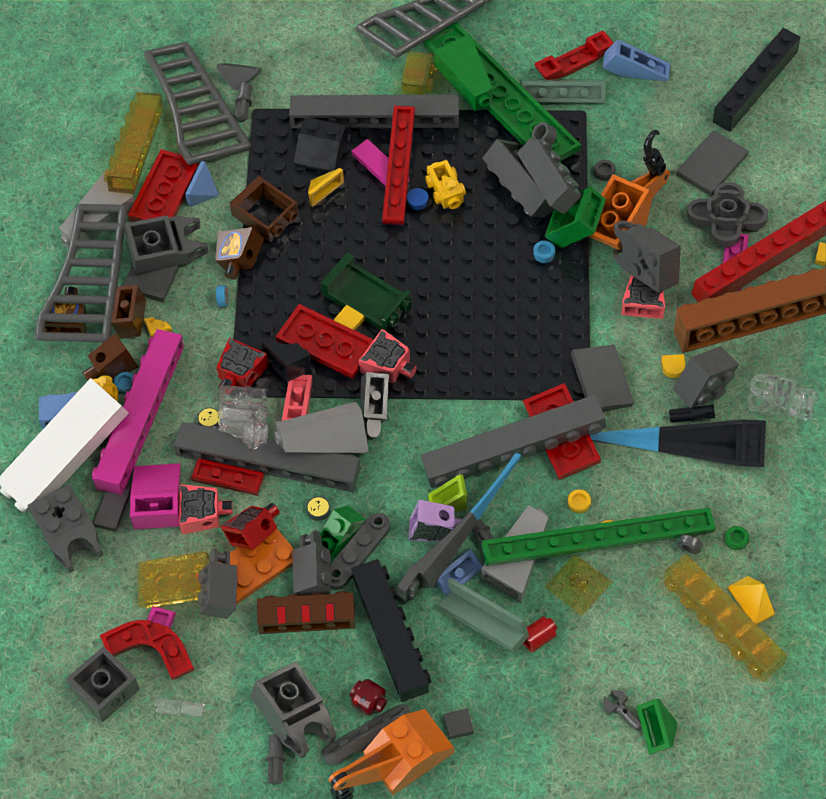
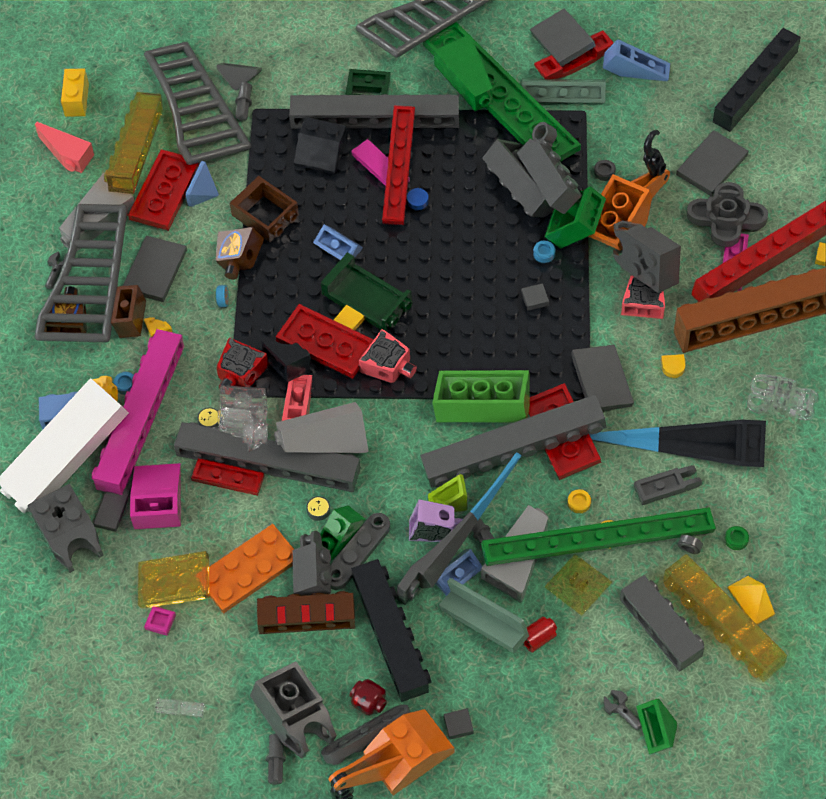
dark grey brick [66,646,140,722] -> none
reddish brown torso [82,333,138,382] -> none
red plate [100,620,195,680] -> none
dark grey brick [125,215,208,274] -> none
torso [179,485,233,534] -> none
dark grey brick [198,549,237,619] -> none
red torso [220,503,280,551] -> none
yellow slope [308,168,344,207] -> none
brick [360,372,389,440] -> none
clear yellow brick [401,51,436,95] -> none
yellow brick [425,160,466,209] -> none
black axle [669,404,715,423] -> none
dark grey brick [673,346,739,408] -> none
none -> coral slope [35,122,94,173]
none -> dark grey bar [45,251,67,289]
none -> yellow brick [61,69,89,117]
none -> medium blue slope [313,224,363,260]
none -> dark green plate [345,69,391,95]
none -> bright green slope [432,370,530,422]
none -> dark grey tile [521,283,549,310]
none -> dark grey tile [530,8,596,67]
none -> dark grey brick [620,575,705,672]
none -> dark grey hinge [633,465,702,505]

